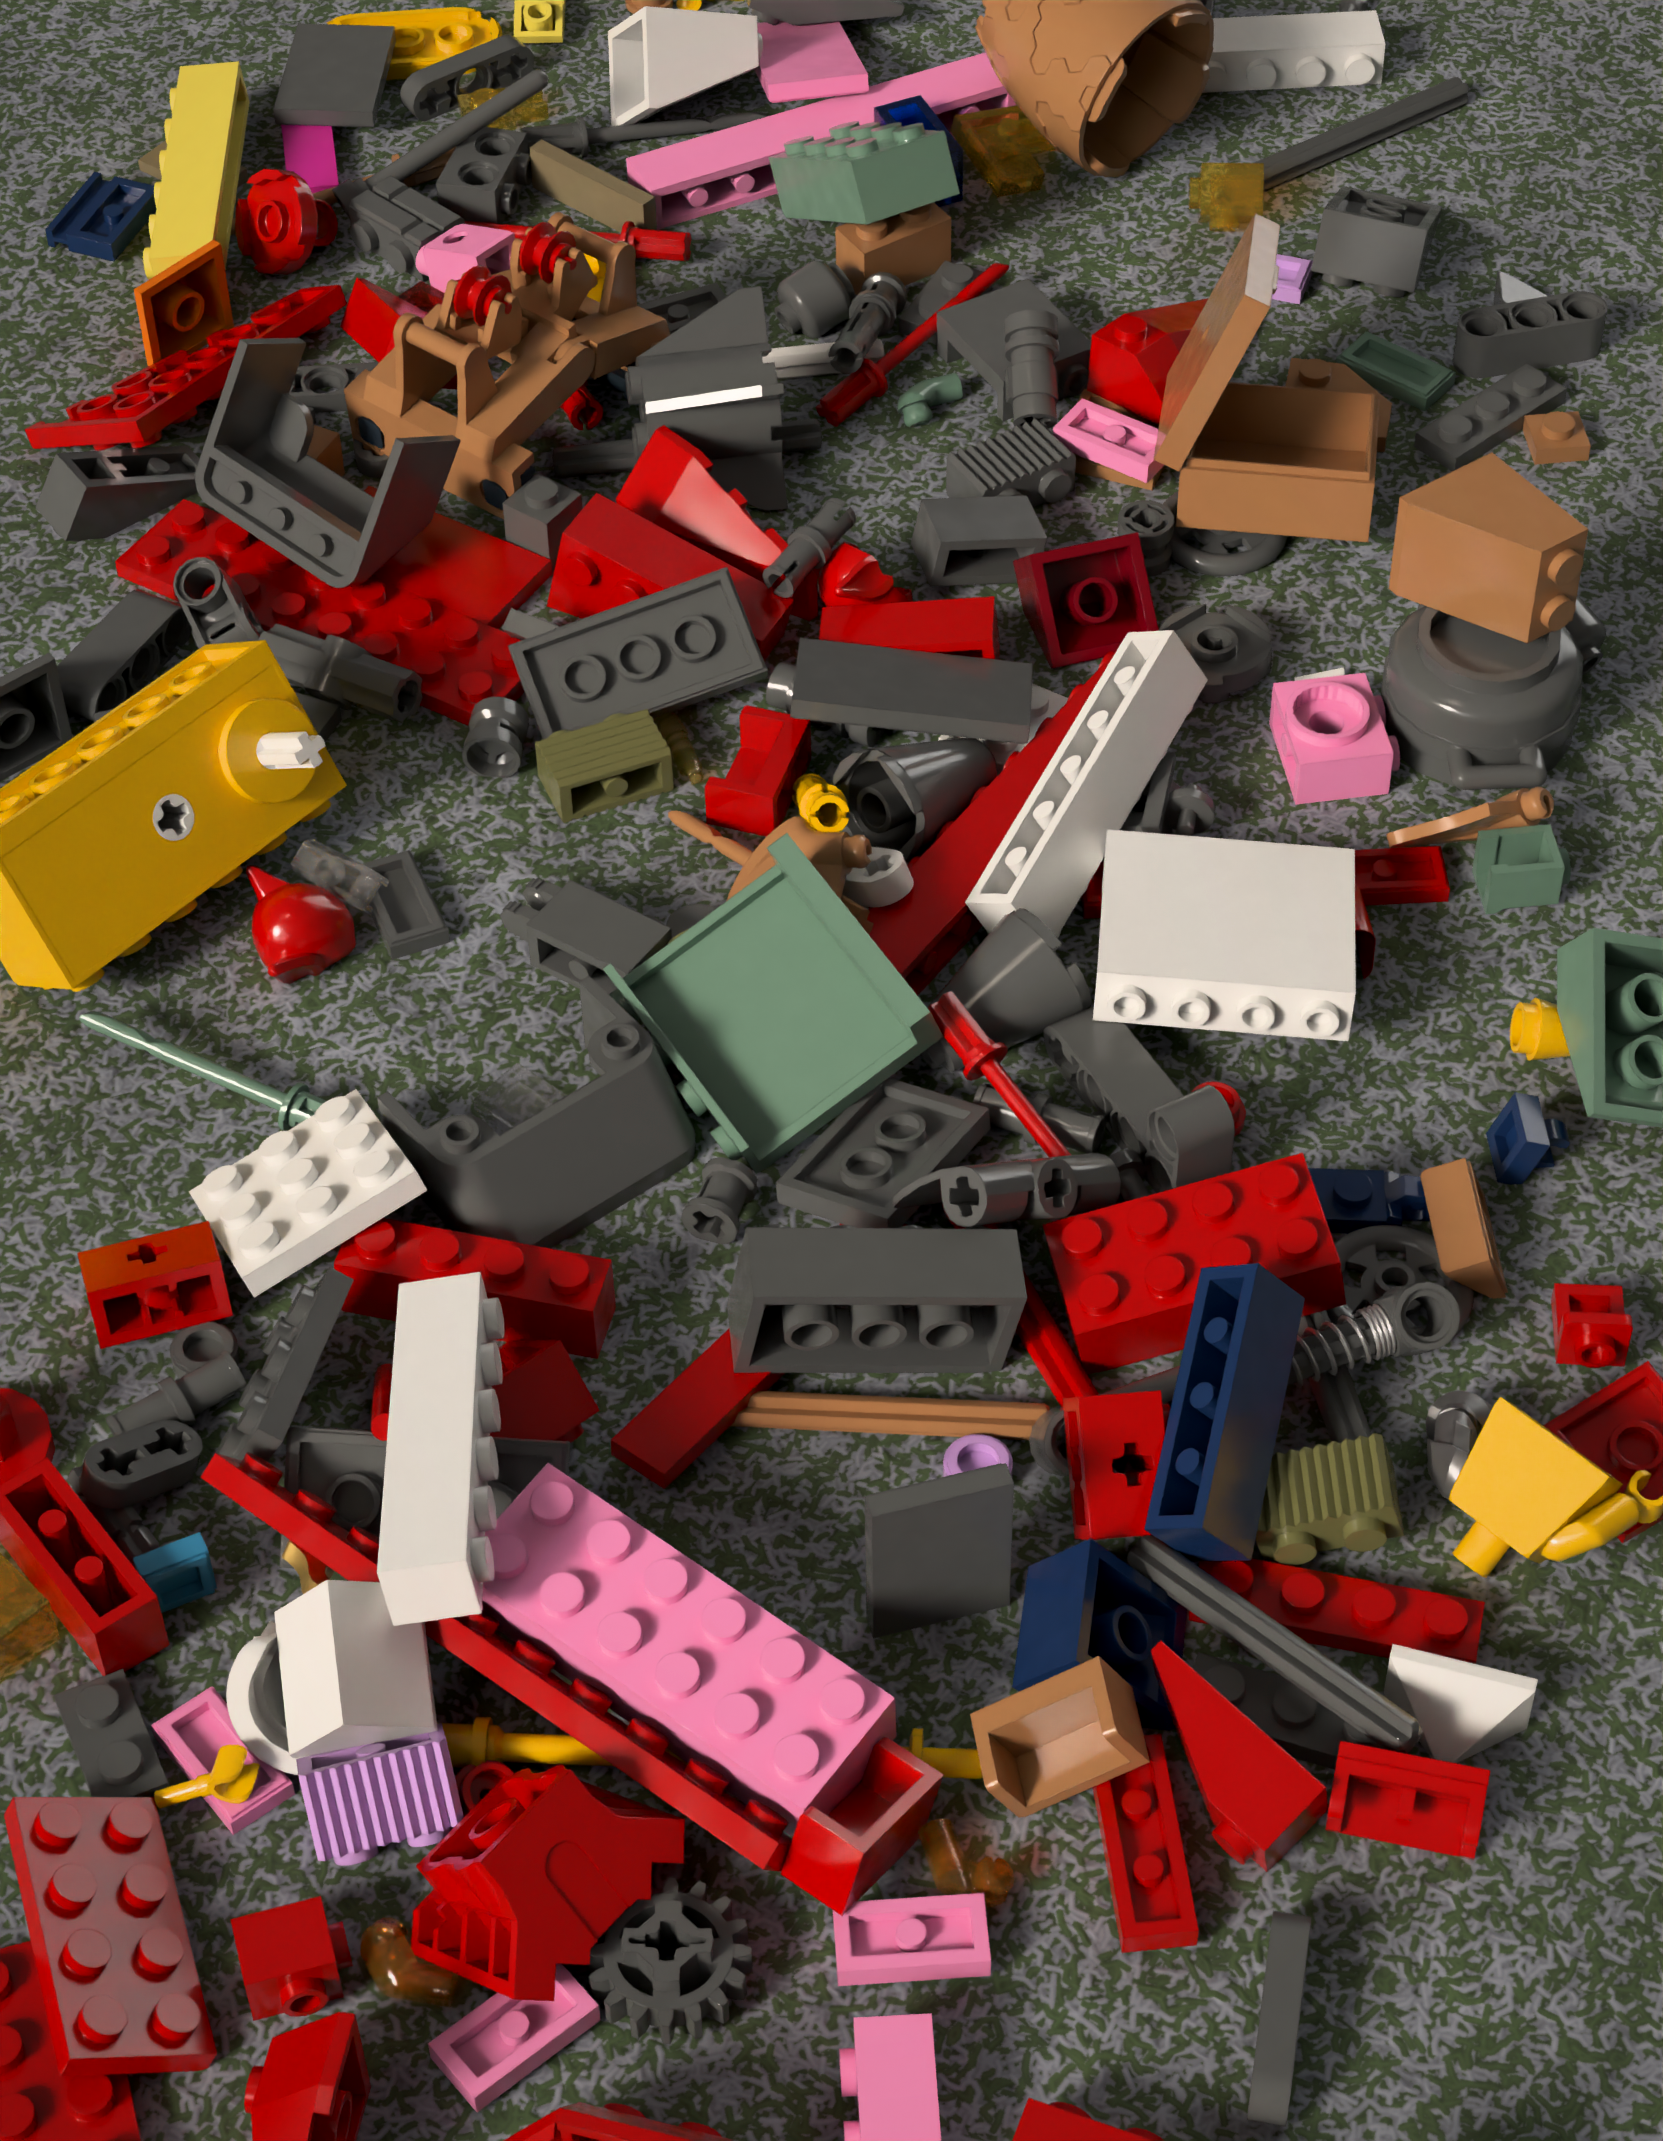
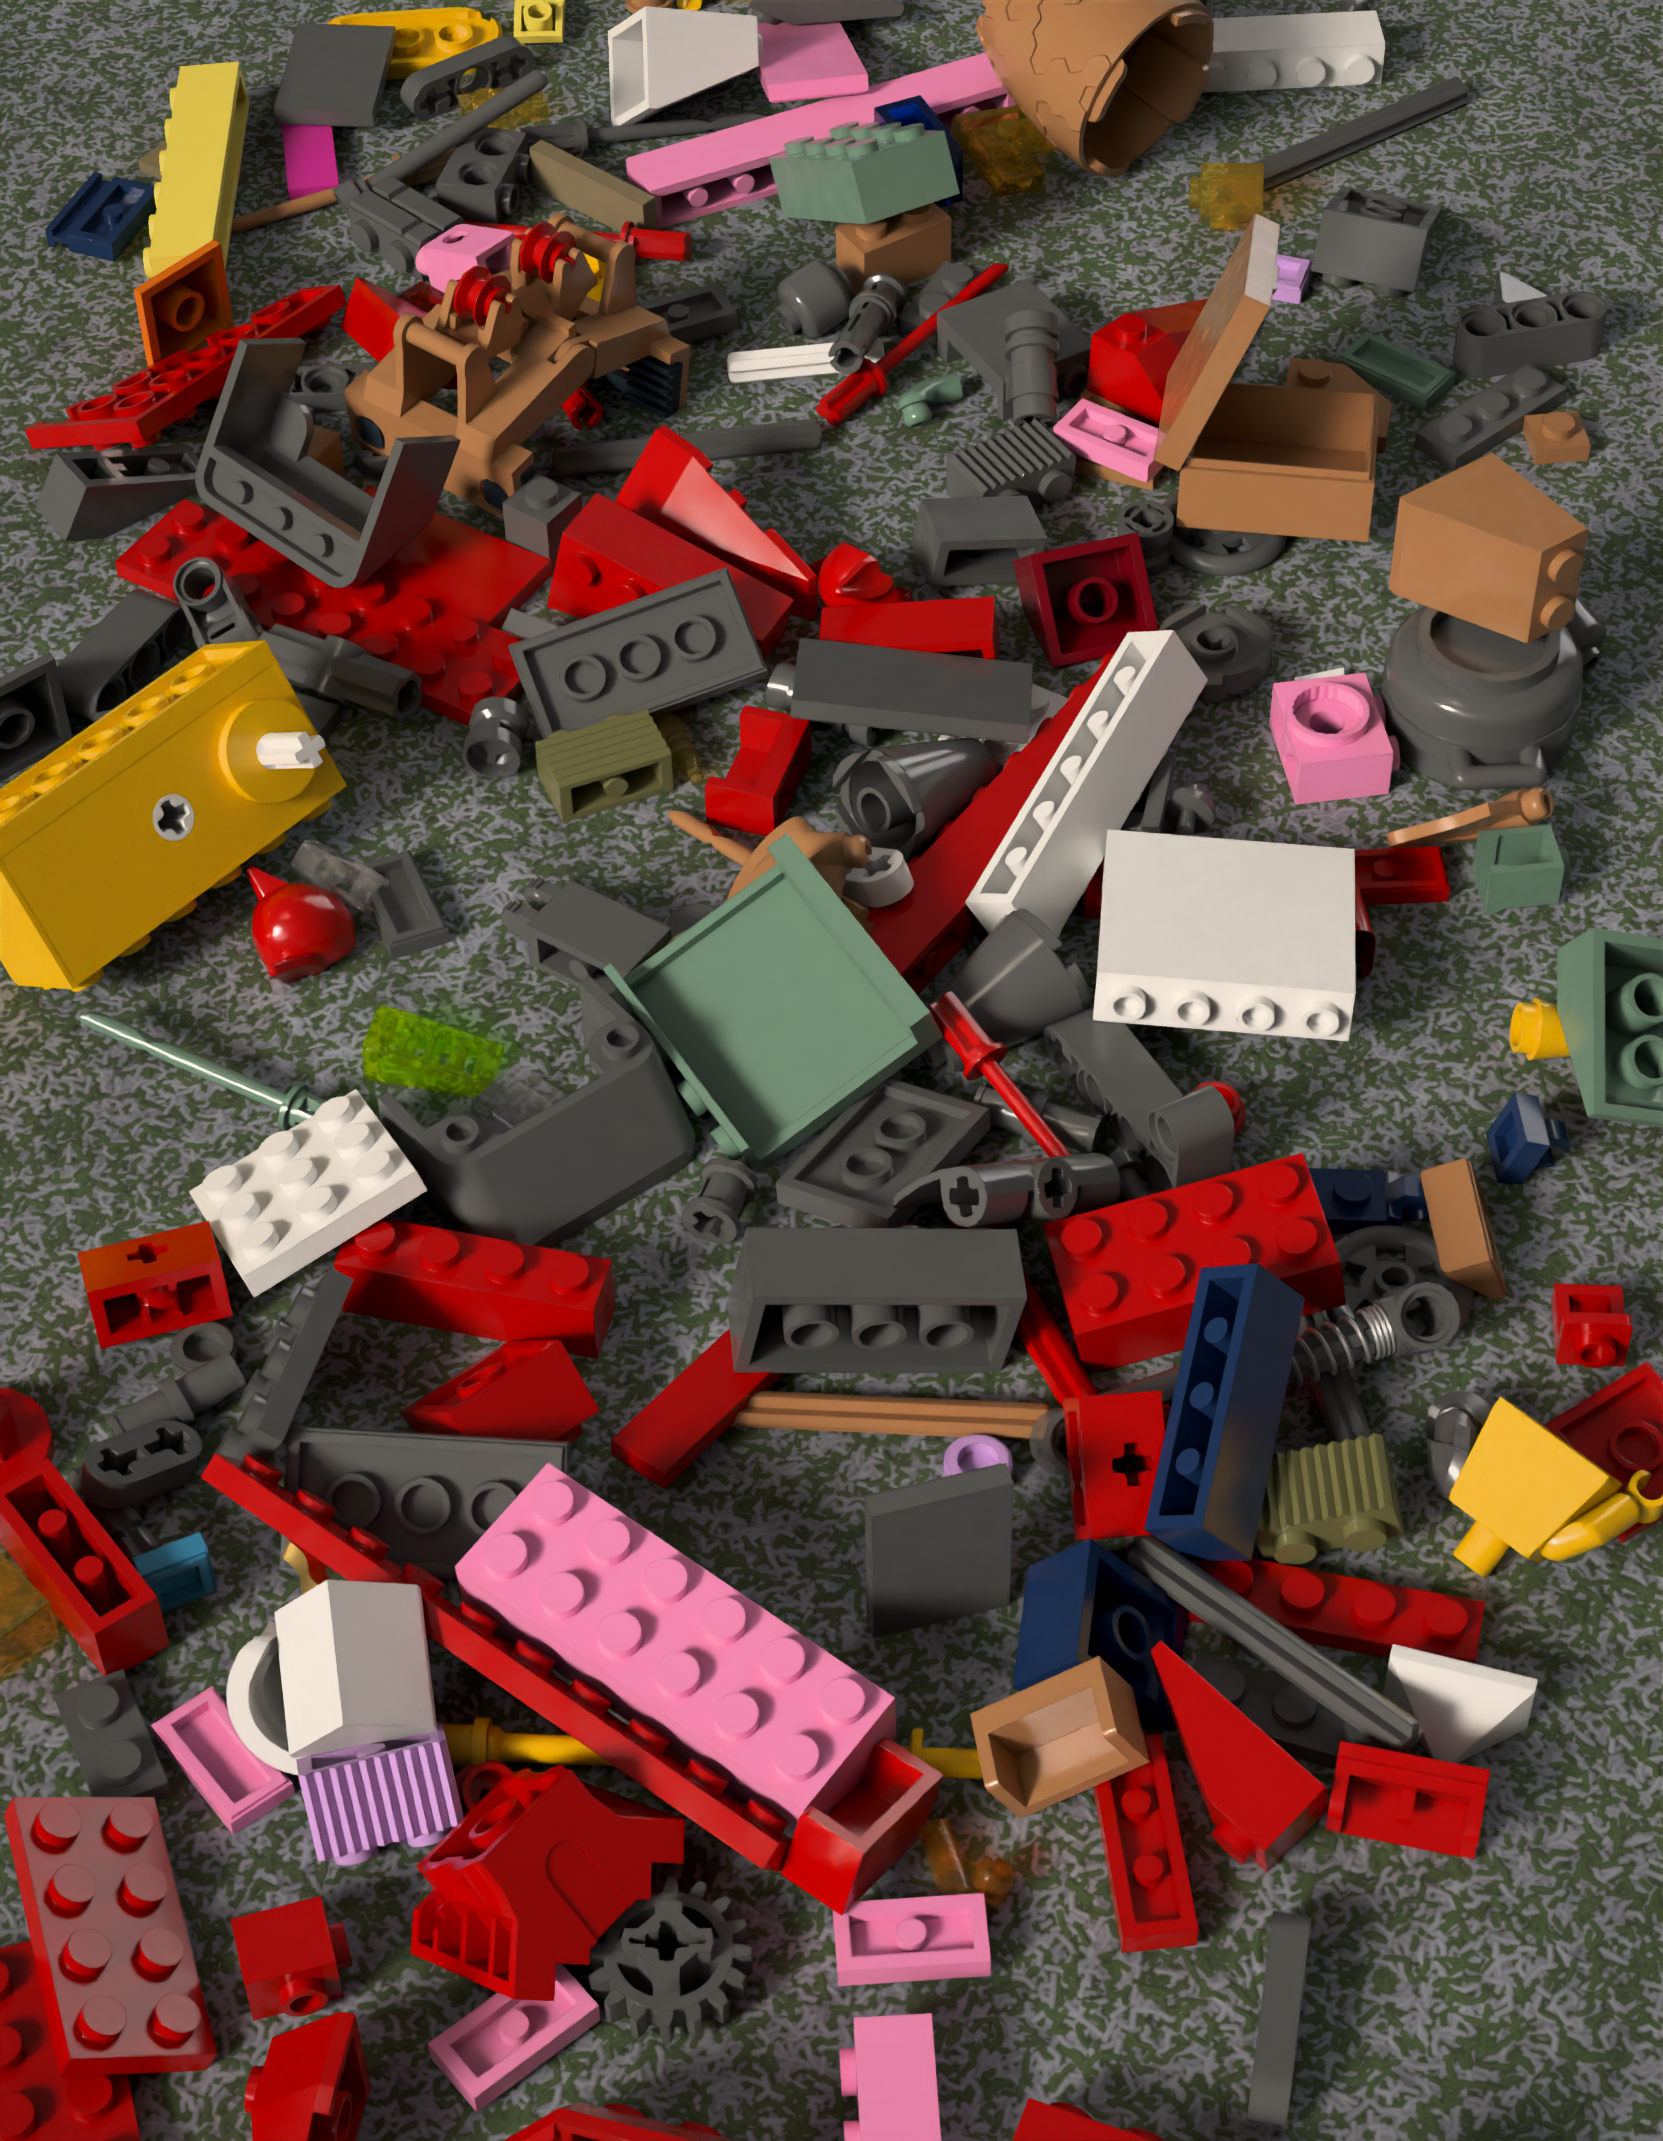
yellow hand [154,1744,260,1808] -> none
red tile [235,169,338,275] -> none
clear orange arm [360,1917,458,2008] -> none
red bar [371,1363,393,1441] -> none
white brick [377,1272,505,1626] -> none
dark grey brick [625,286,788,511] -> none
dark grey pin [762,498,856,598] -> none
yellow pin [792,773,849,832] -> none
none -> clear neon green slope [362,1005,505,1100]

